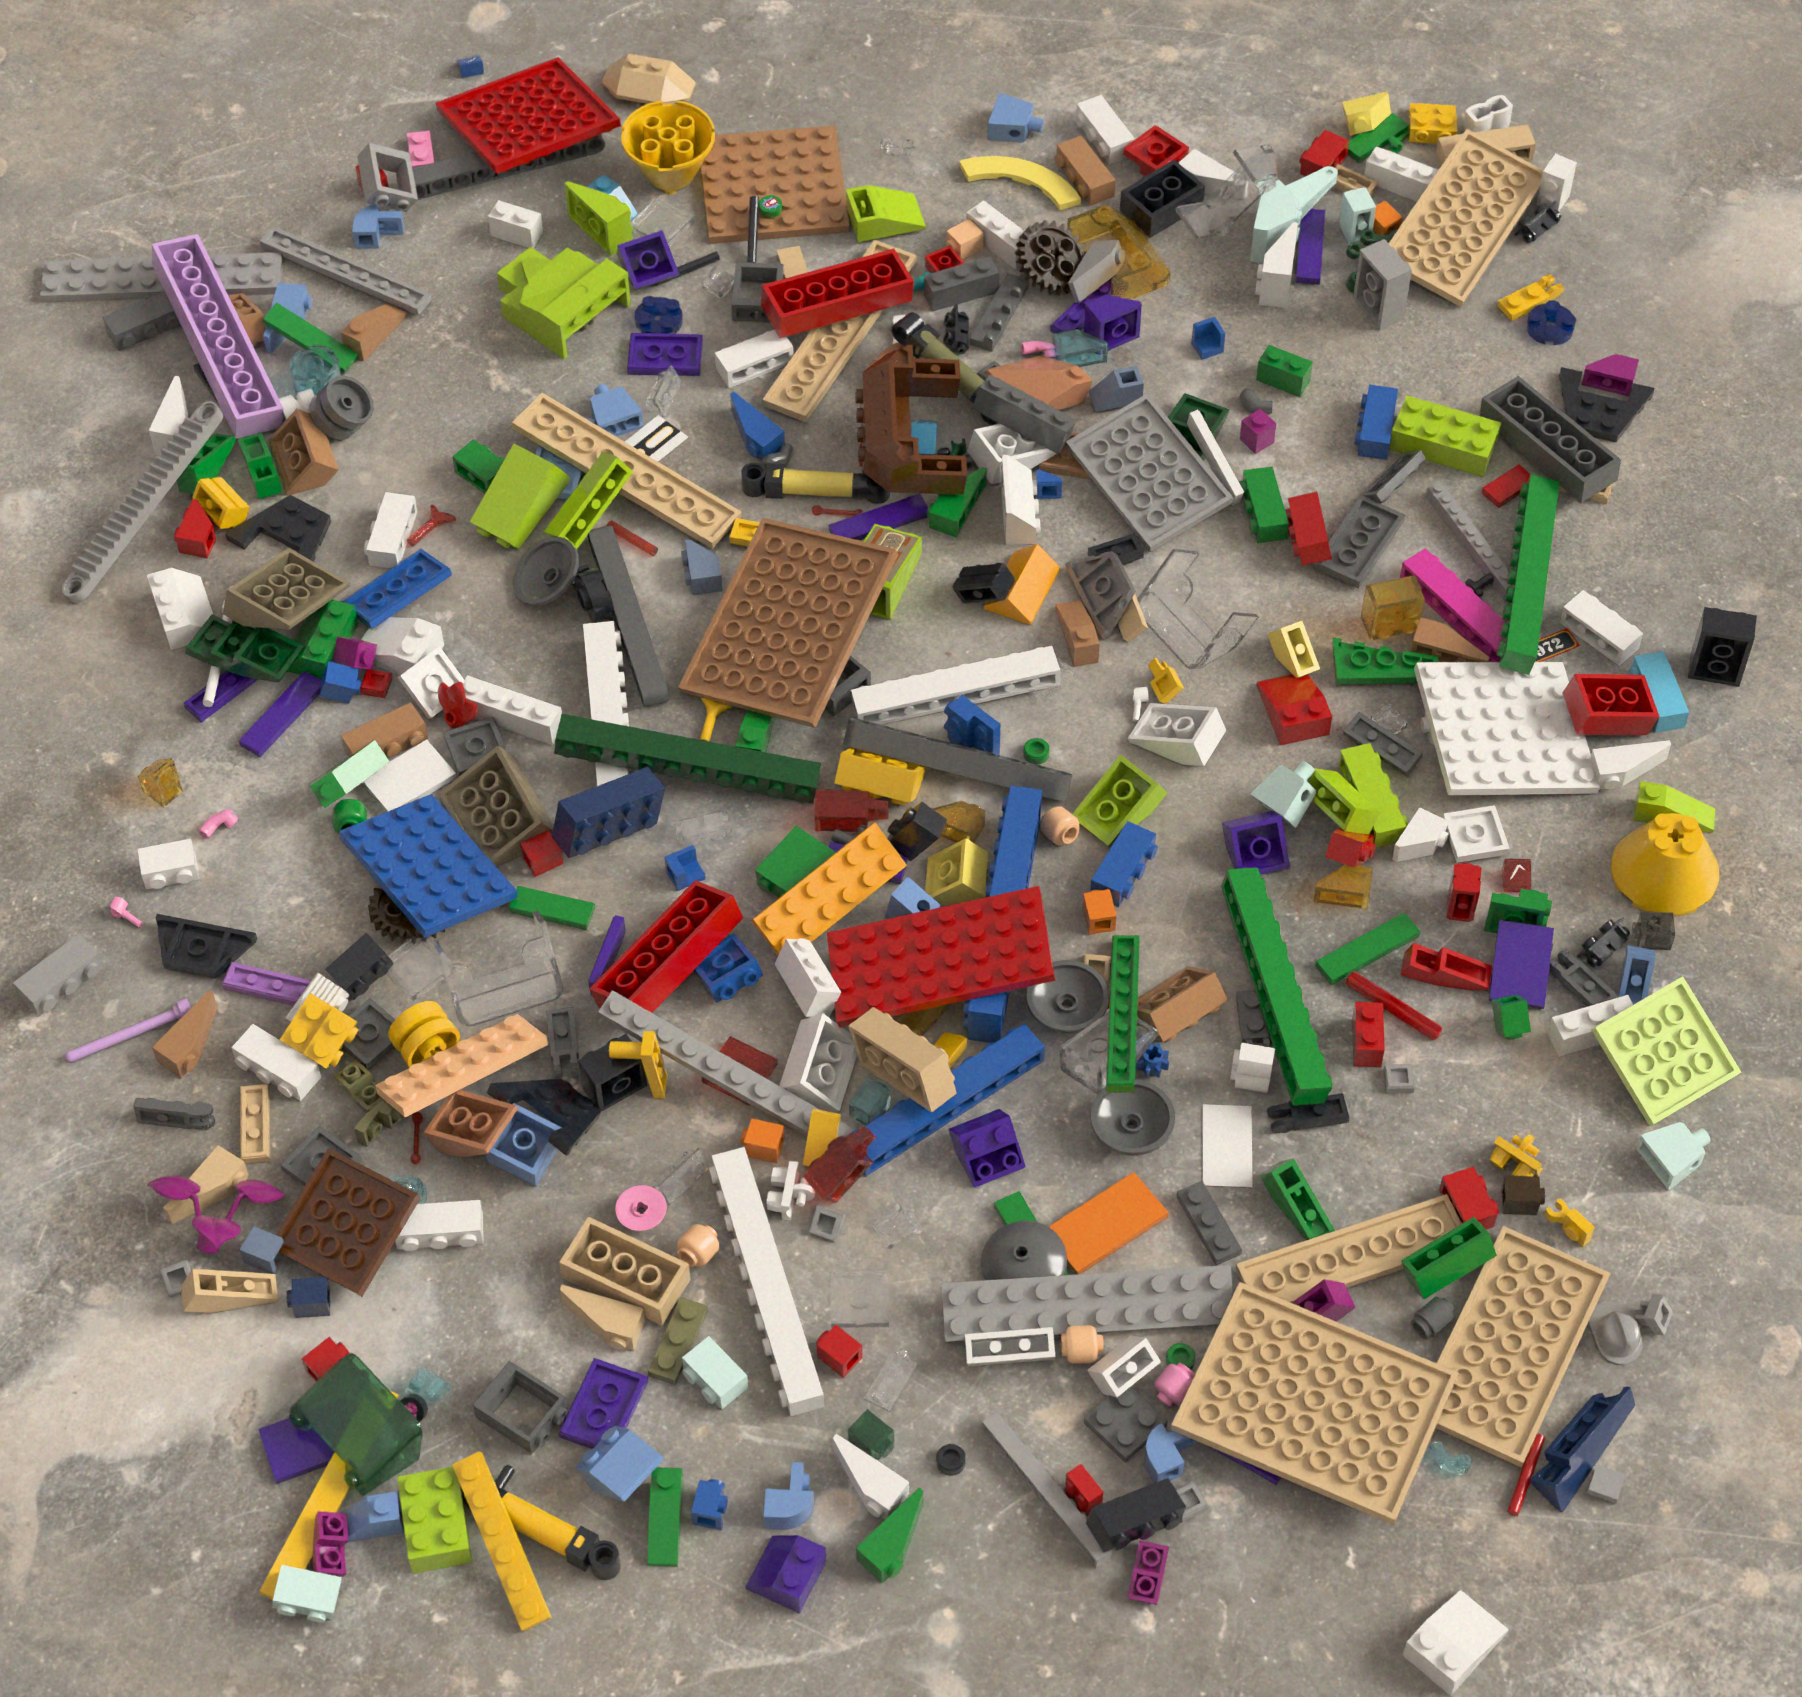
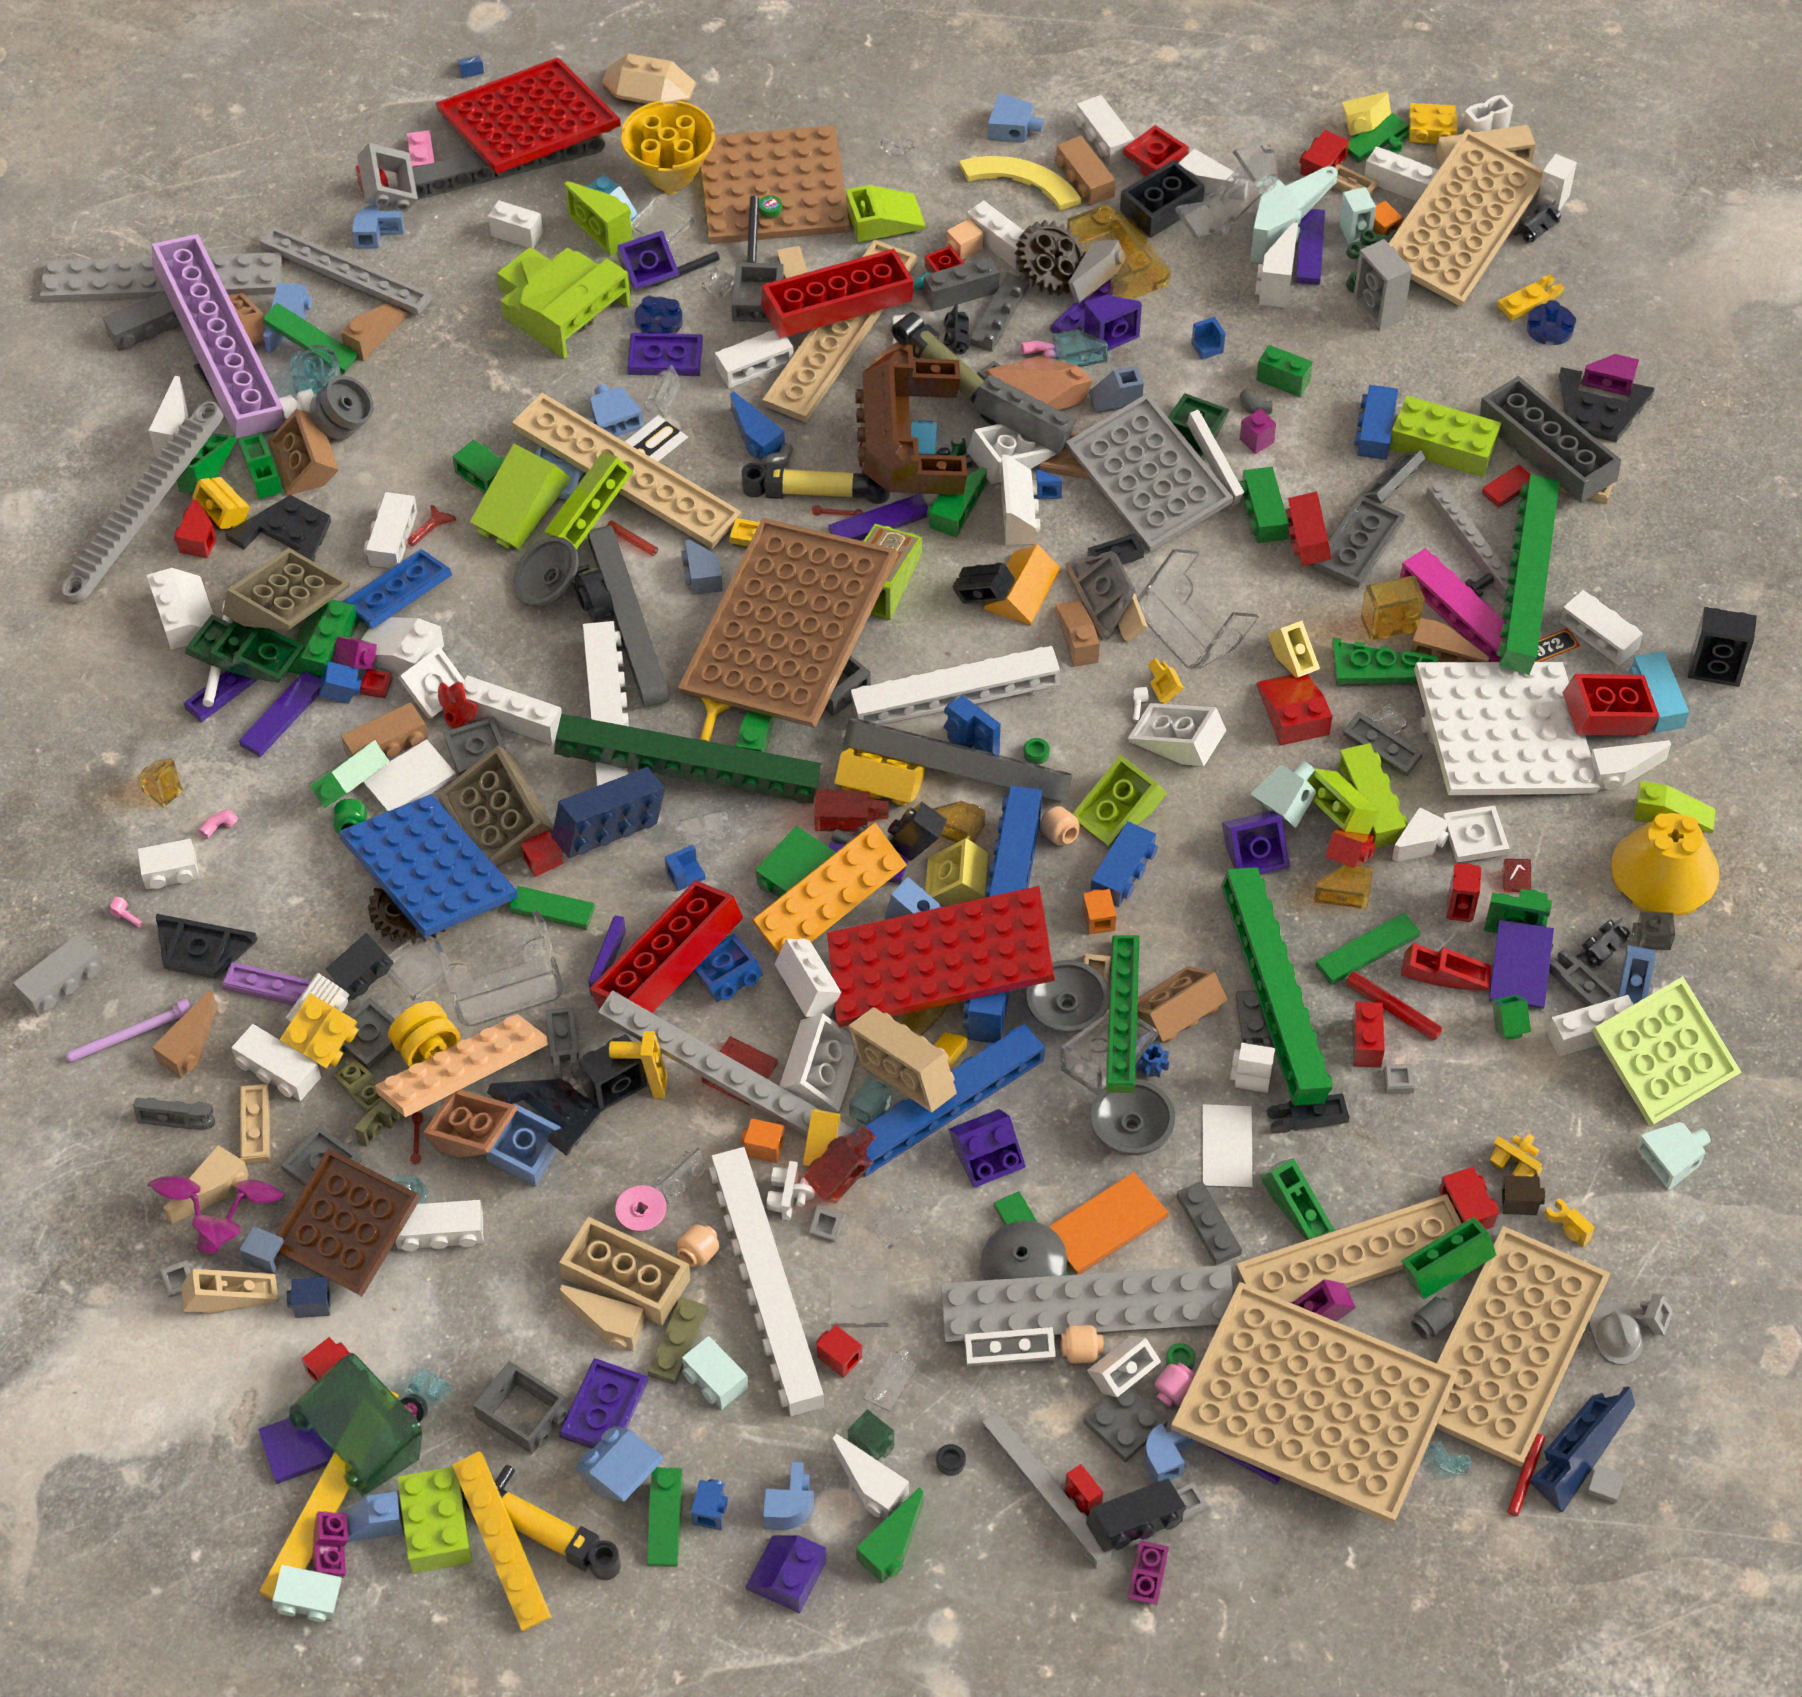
white slope [1403,1590,1509,1696] -> none

